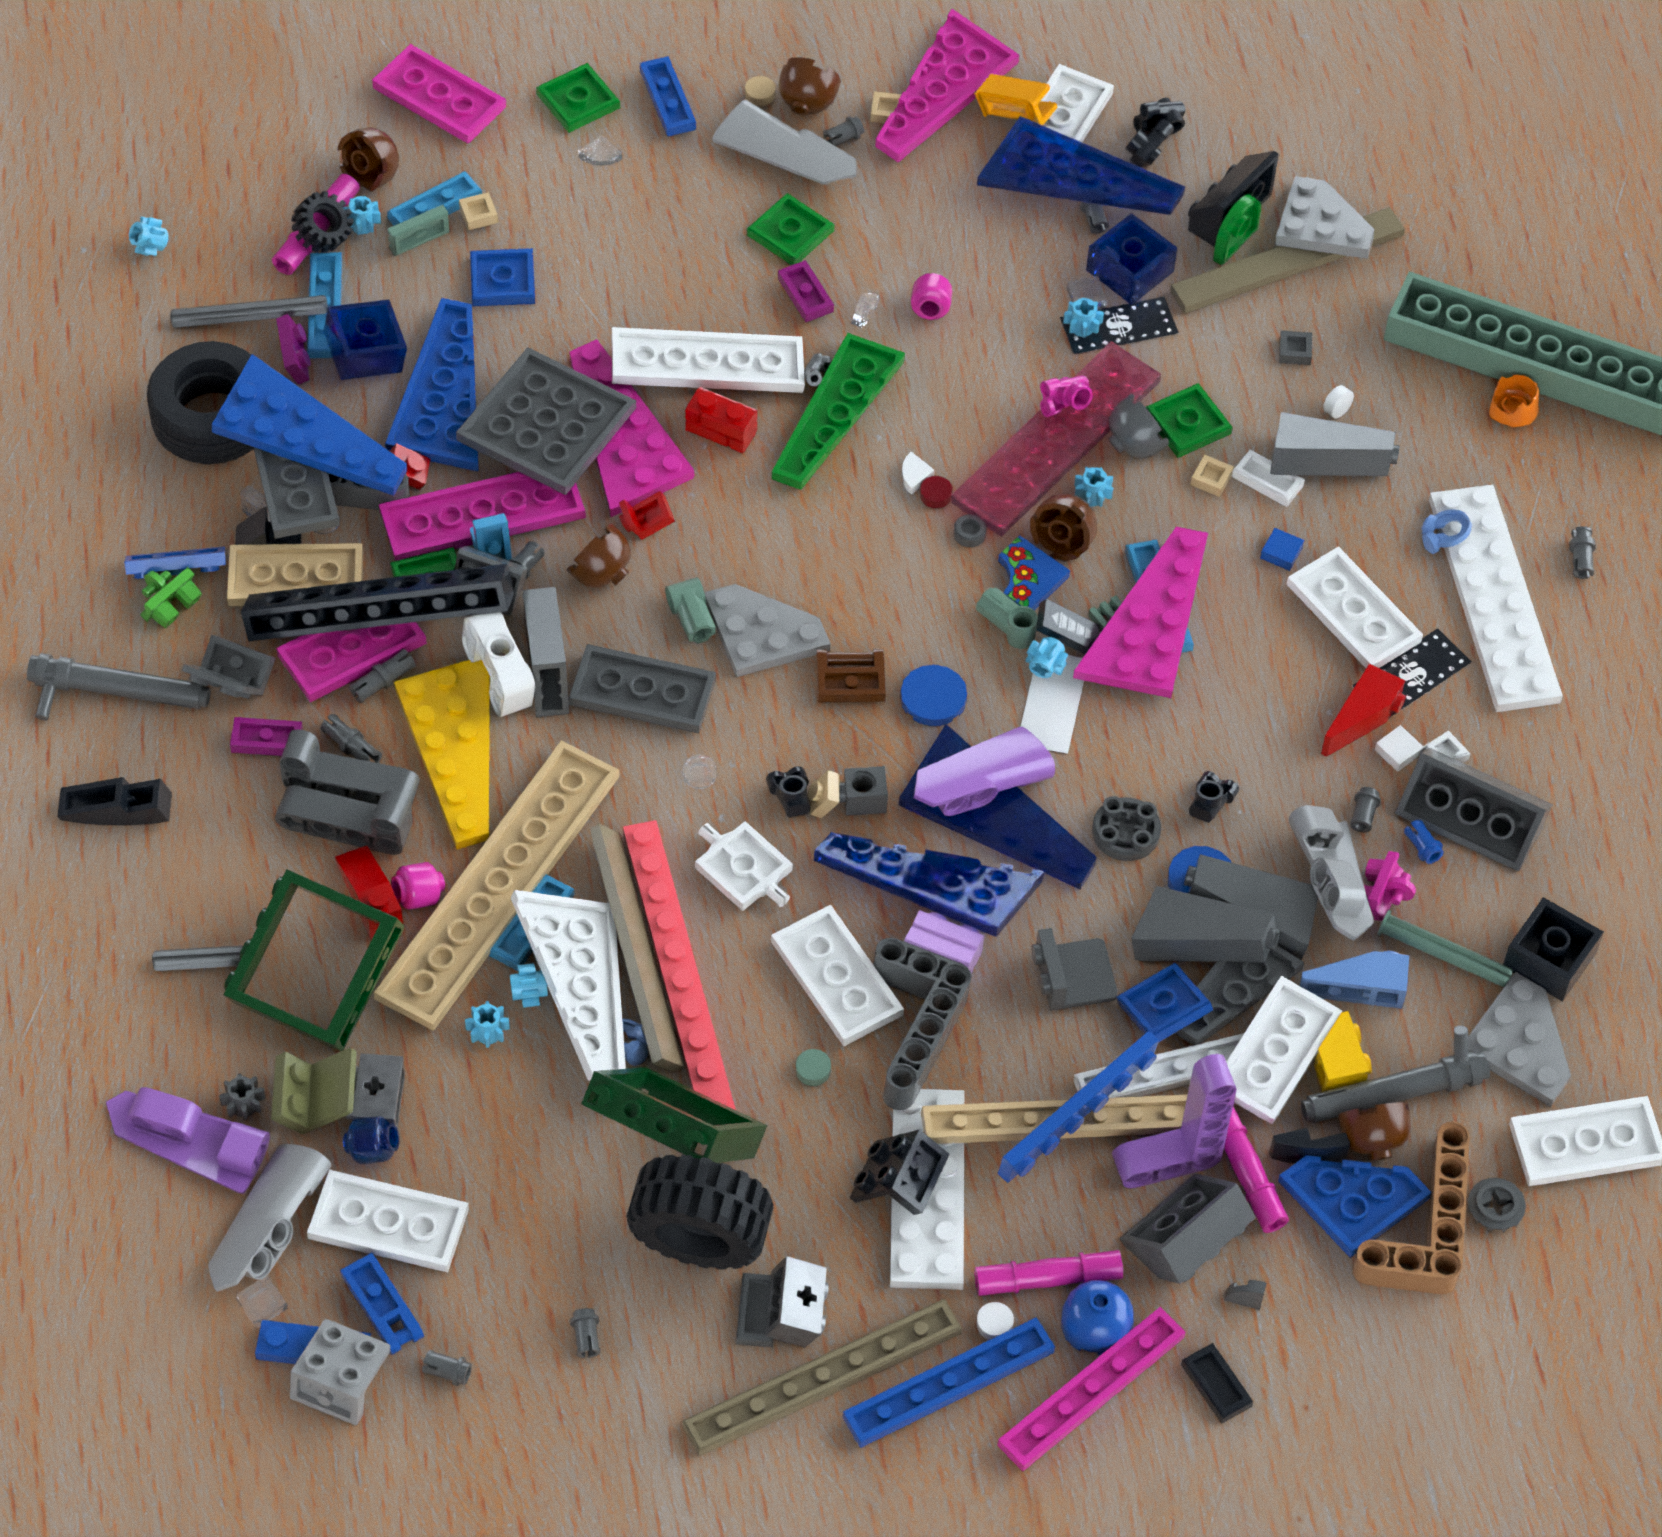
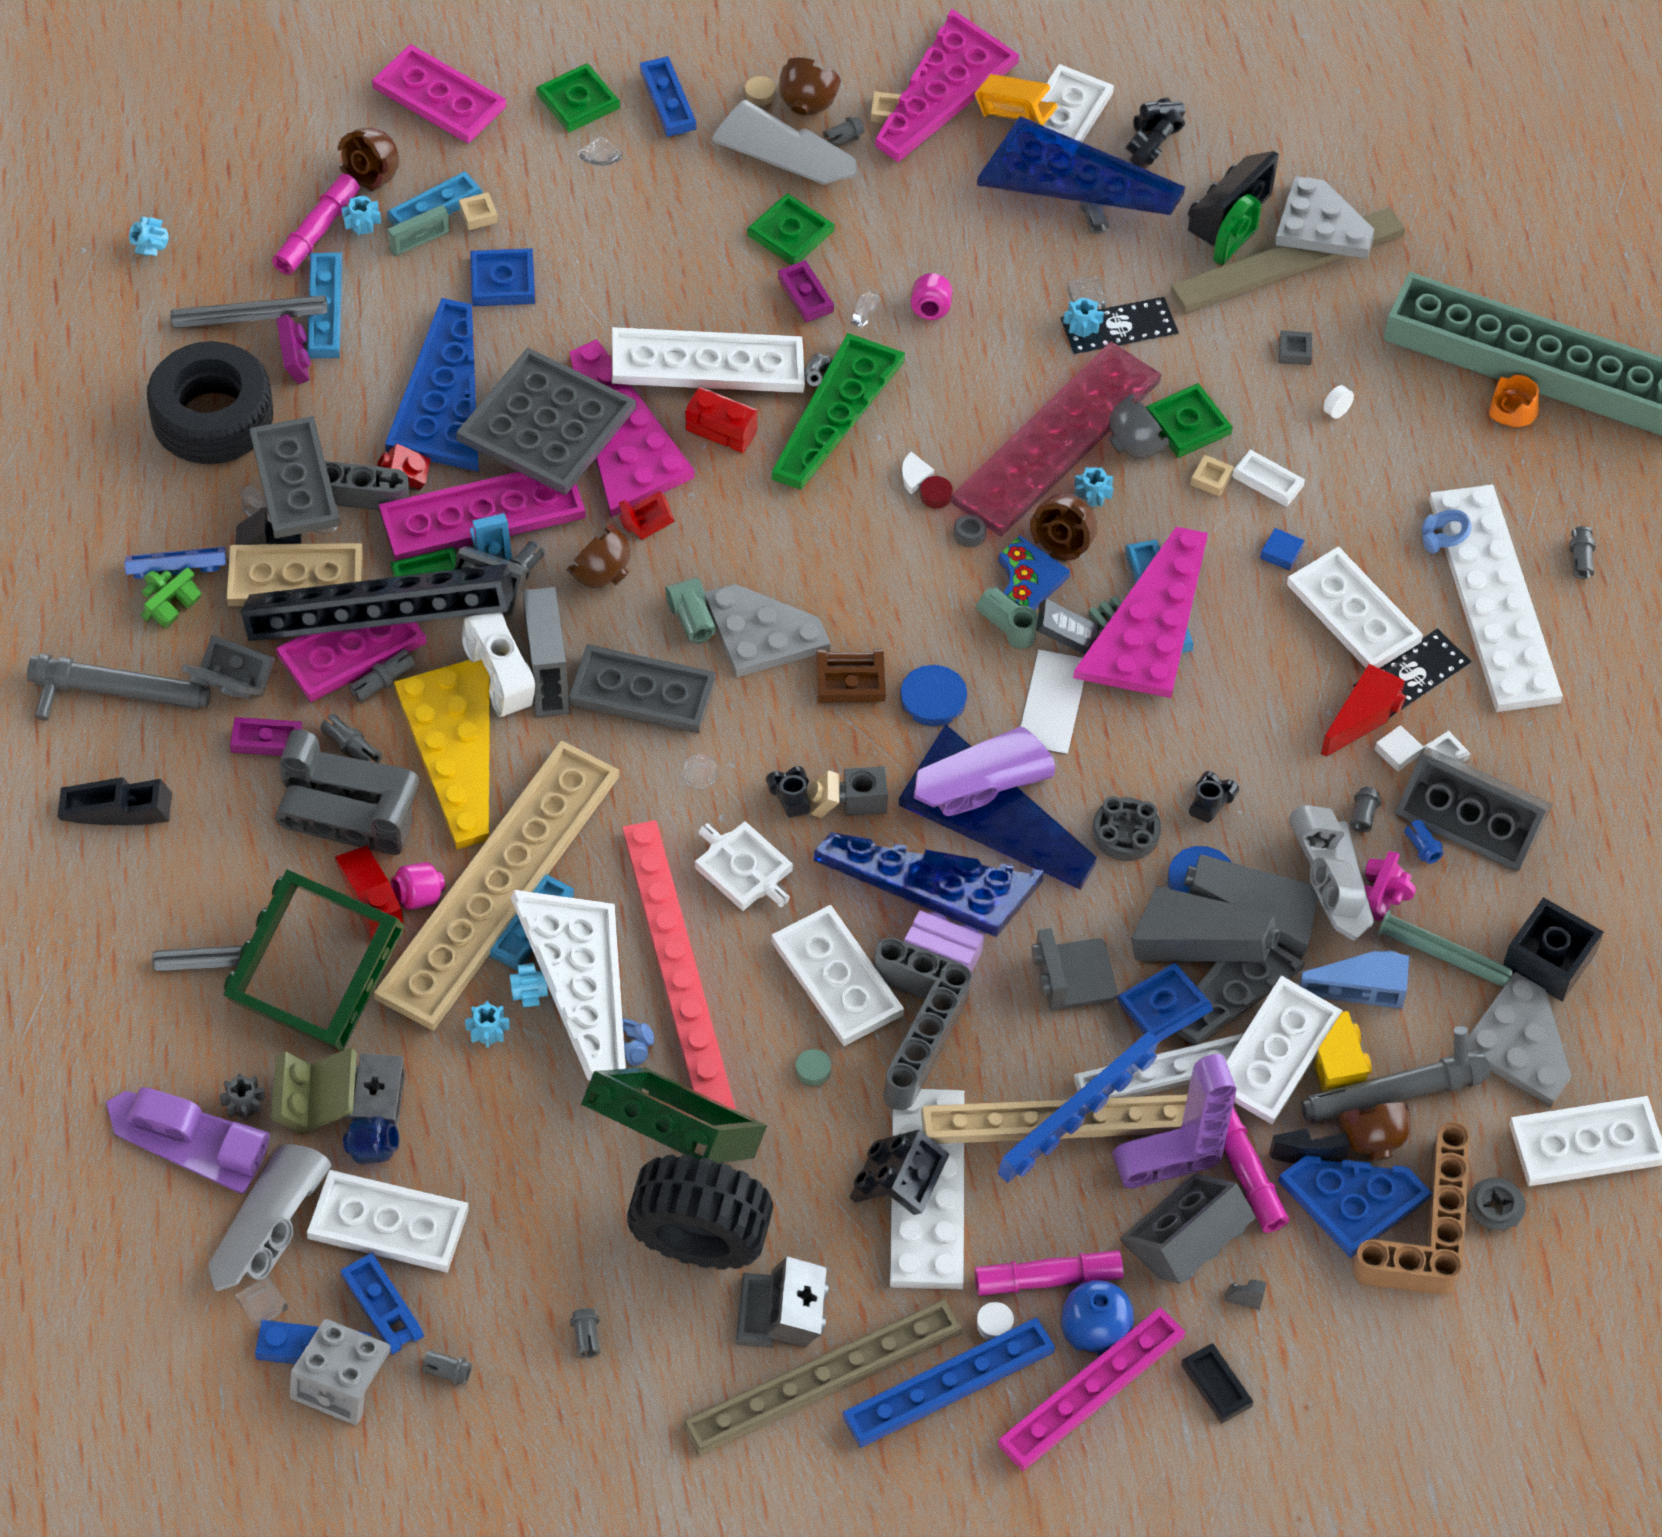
blue wing [212,354,407,496] -> none
black tyre [291,191,353,253] -> none
clear blue brick [323,299,407,380] -> none
dark tan tile [590,824,684,1073] -> none
medium azure gear [1025,637,1068,678] -> none
dark pink plate [1040,375,1093,417] -> none
clear blue brick [1086,213,1178,305] -> none
slope [1270,412,1400,476] -> none

